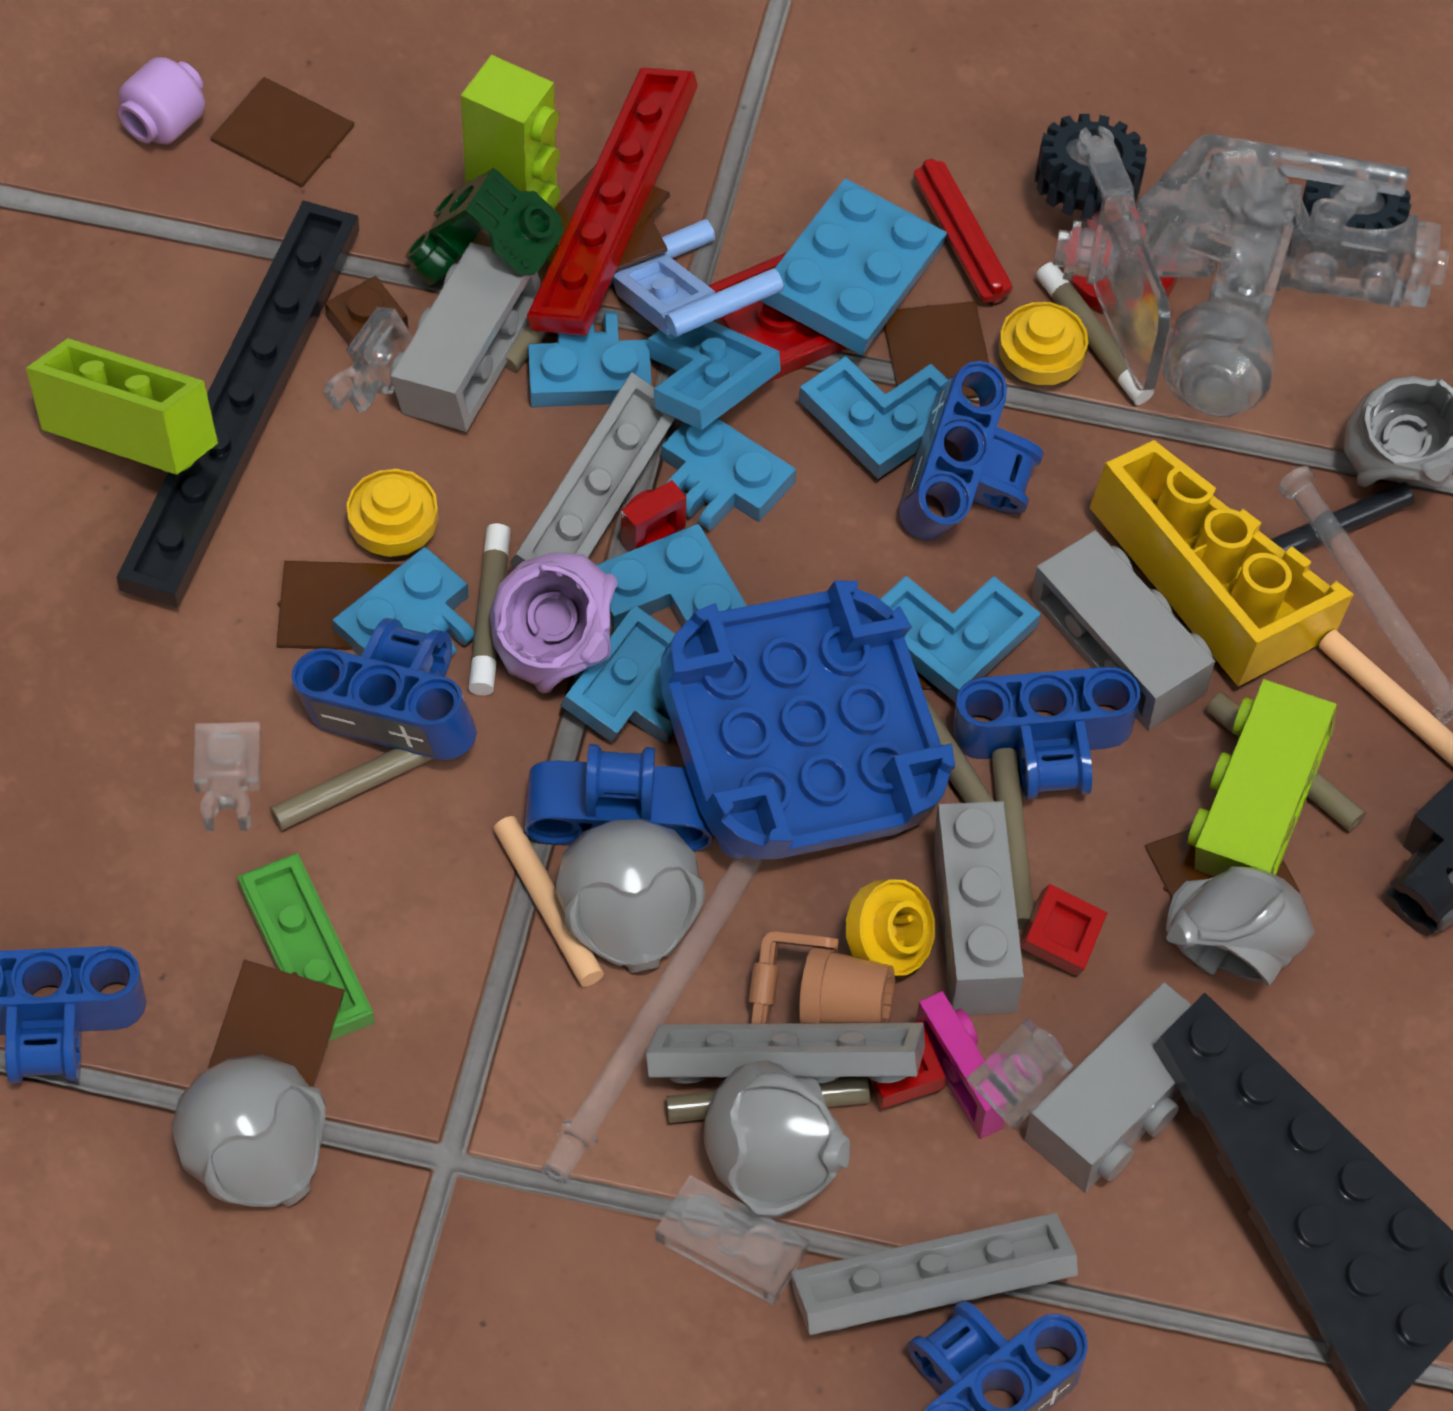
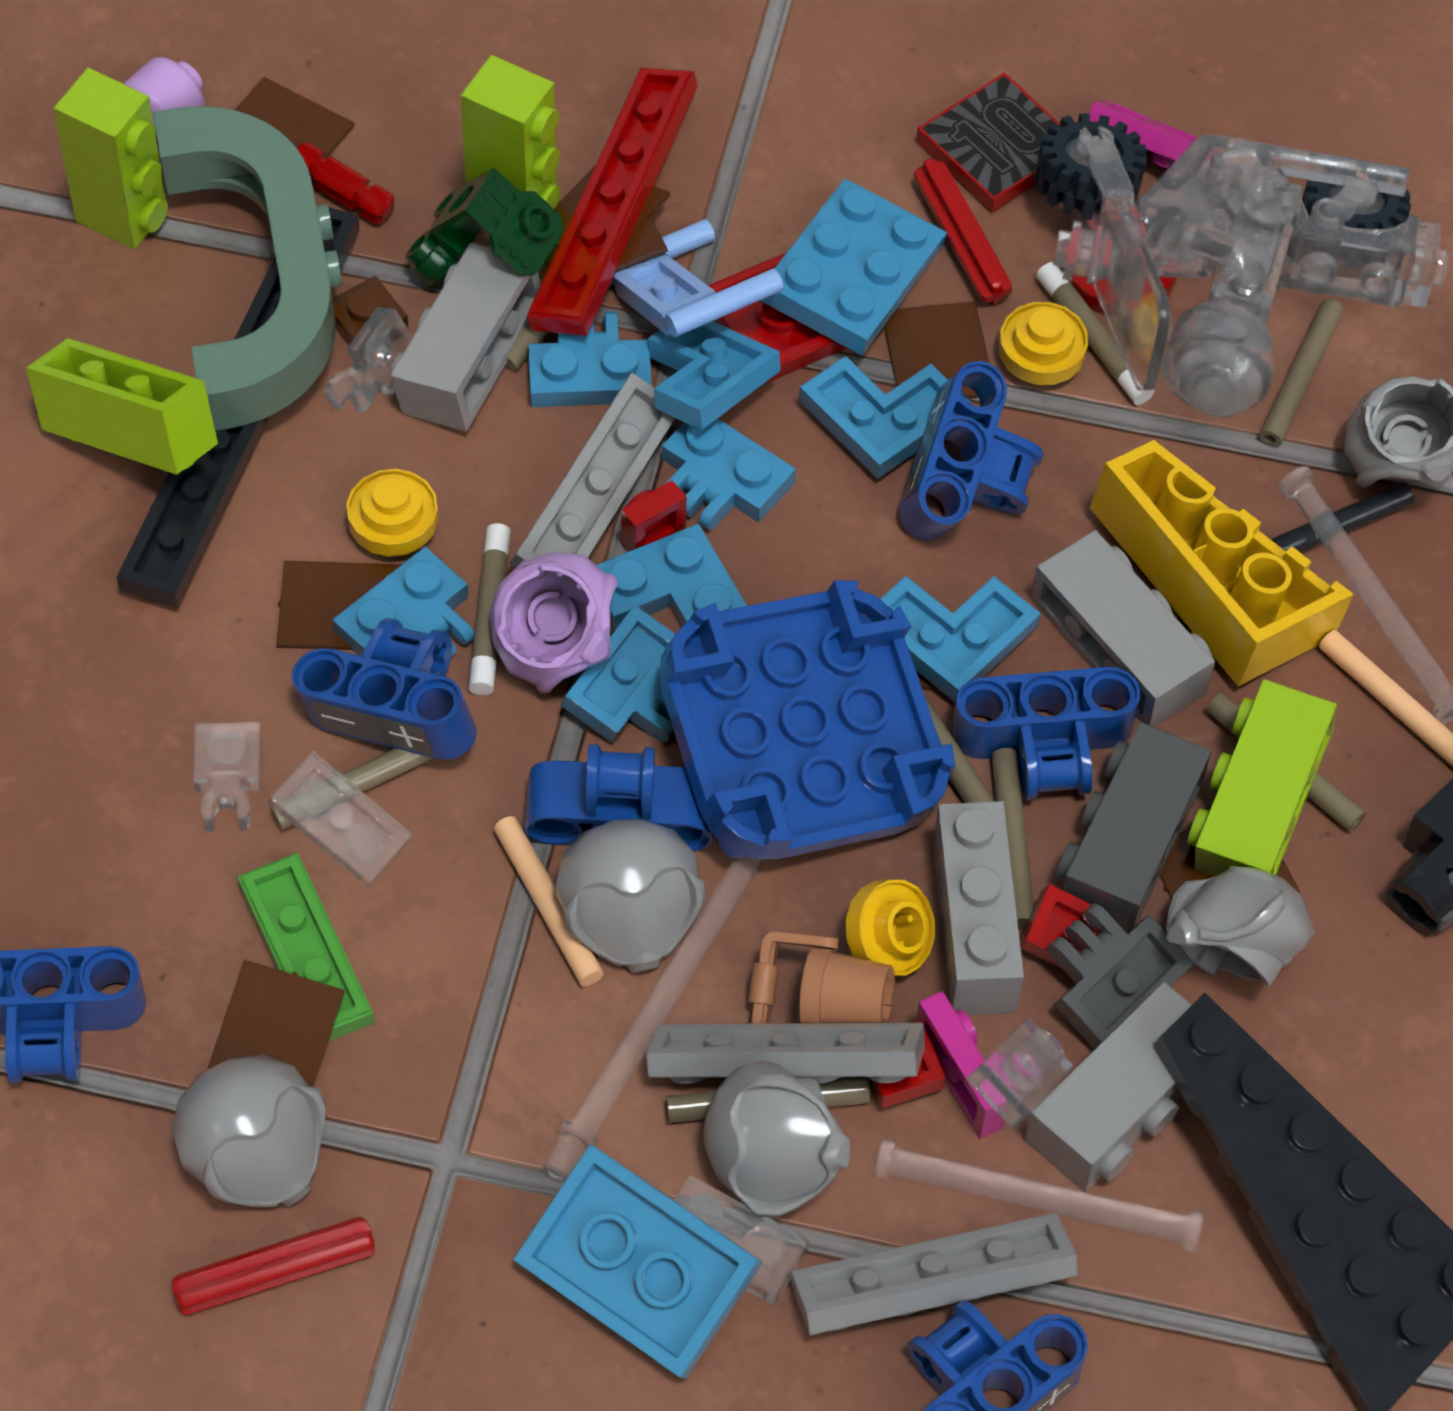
none -> lime brick [53,67,168,250]
none -> sand green arch [153,106,342,431]
none -> red axle [172,1217,375,1315]
none -> clear plate [269,751,412,888]
none -> red axle [297,142,395,224]
none -> dark azure plate [513,1144,763,1379]
none -> clear bar [874,1138,1204,1253]
none -> tile [916,72,1060,213]
none -> dark grey hinge [1047,903,1194,1049]
none -> dark grey brick [1055,722,1212,933]
none -> dark pink plate [1089,99,1211,172]
none -> dark tan piece [1259,299,1344,447]

